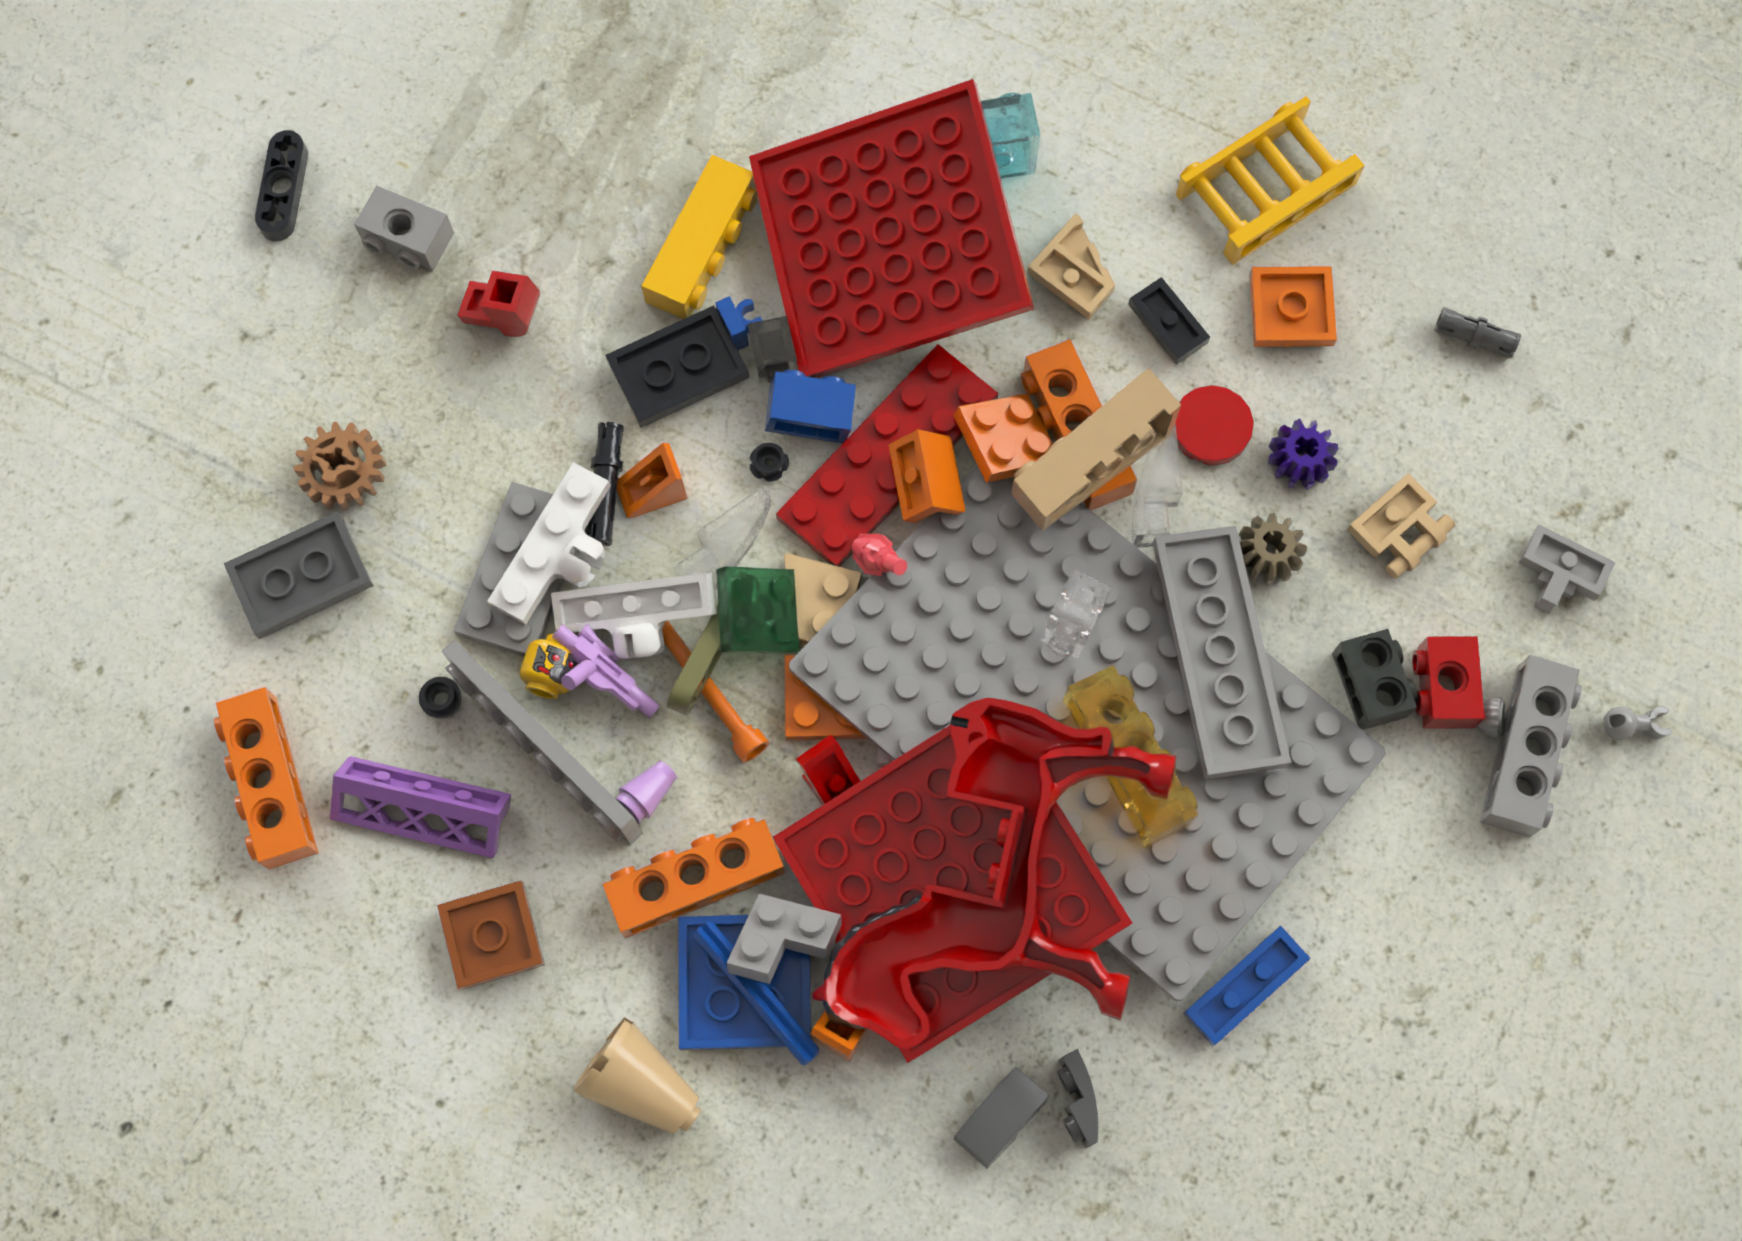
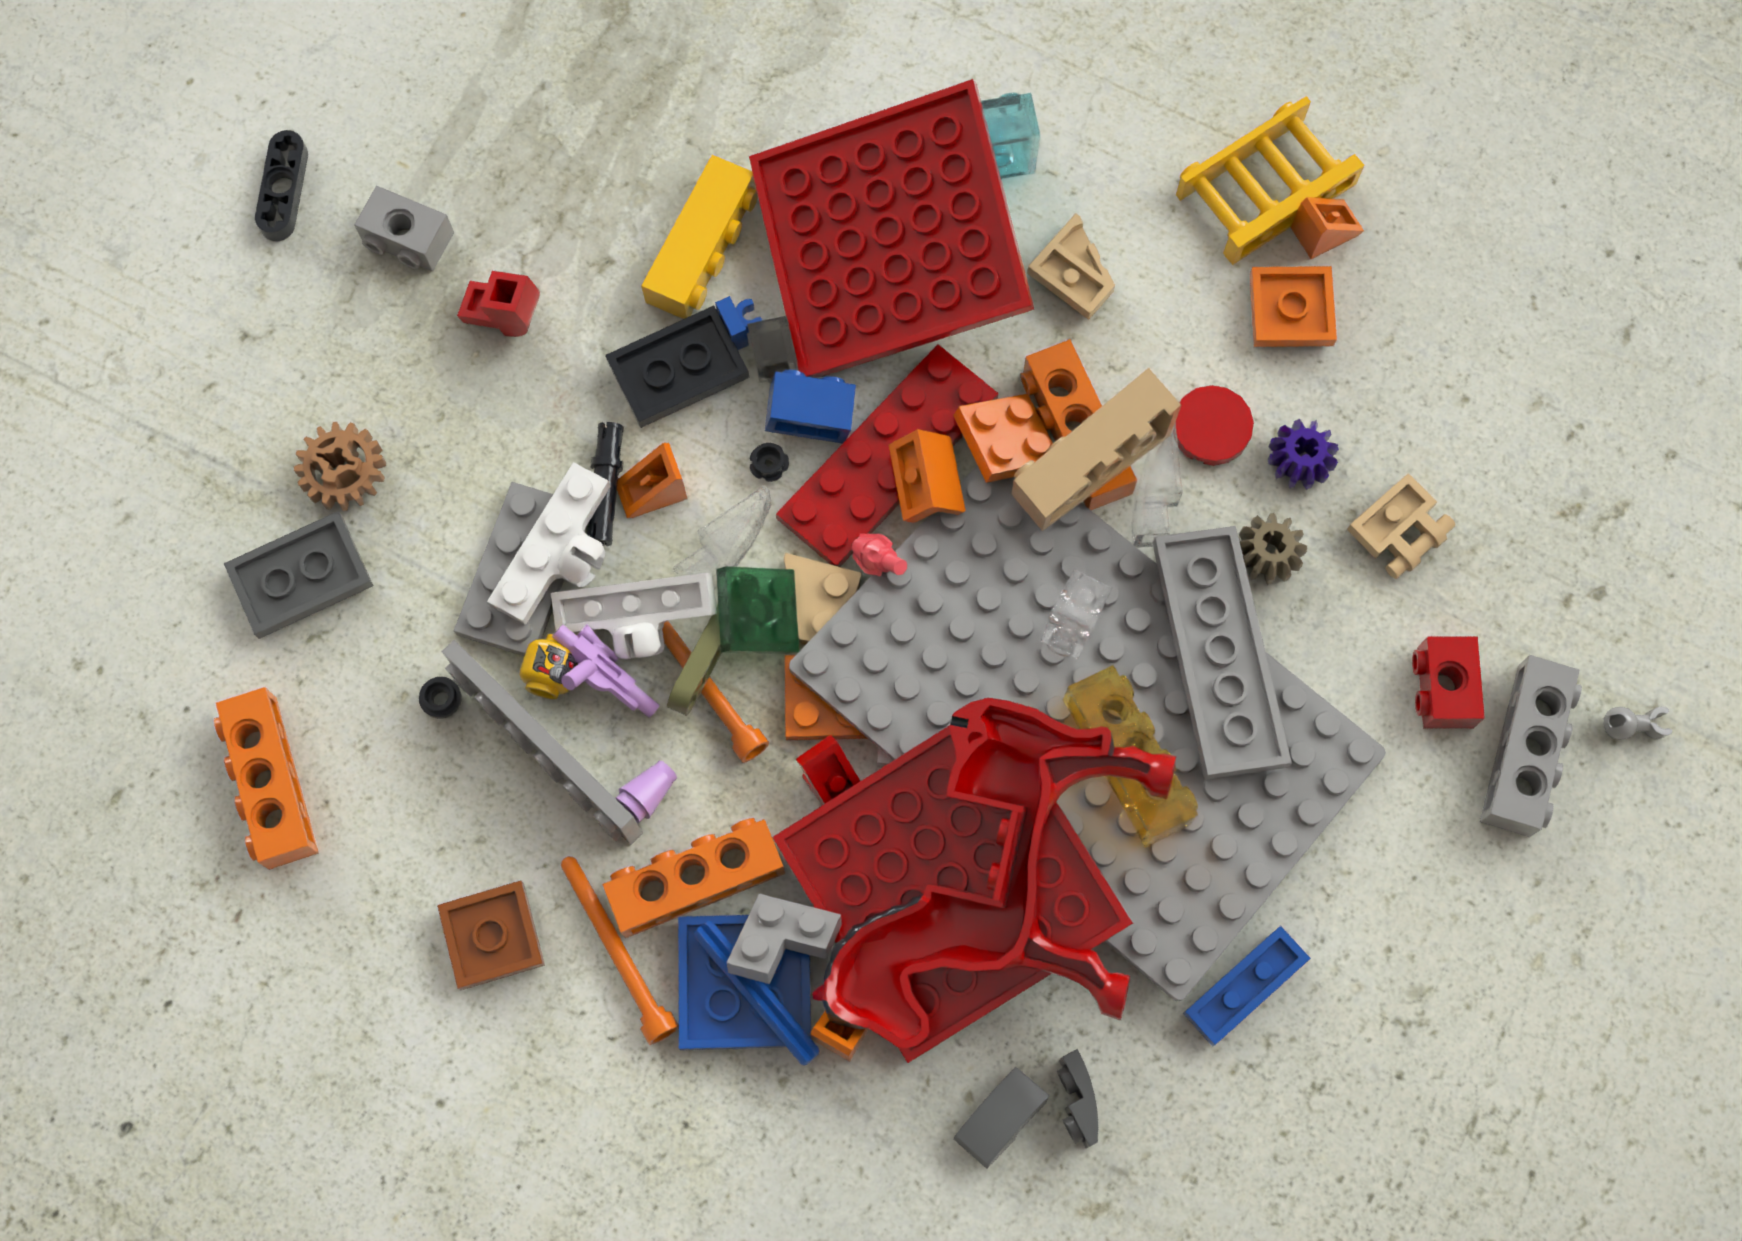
medium lavender fence [330,756,511,858] -> none
tan cone [573,1017,701,1134] -> none
black plate [1128,277,1210,365] -> none
pearl dark grey brick [1332,629,1418,730] -> none
dark grey pin [1434,307,1521,358] -> none
light grey piece [1479,697,1505,738] -> none
light grey hinge [1519,525,1615,614] -> none
none -> orange piece [561,856,679,1045]
none -> orange slope [1291,197,1364,259]

